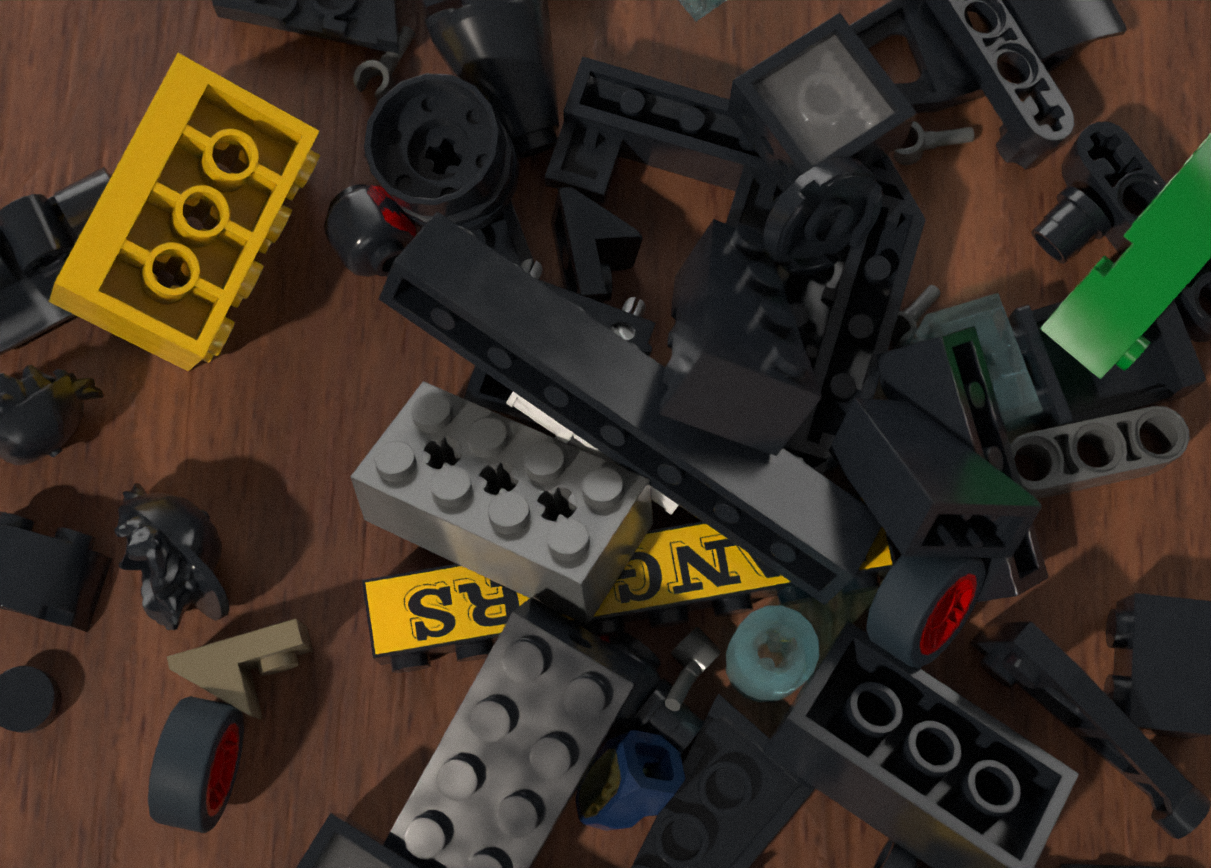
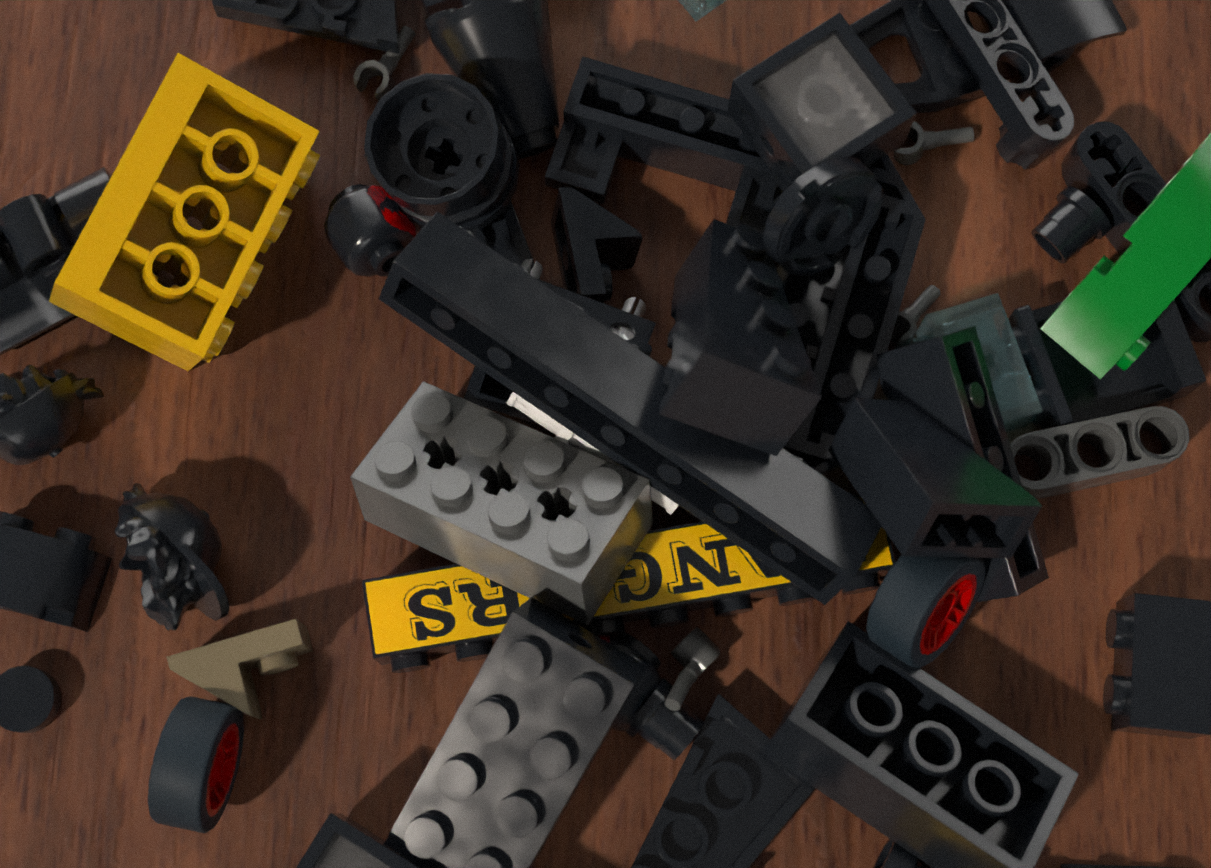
dark blue rock [575,730,686,831] -> none
clear light blue piece [725,606,819,703] -> none
black plate [970,621,1211,839] -> none

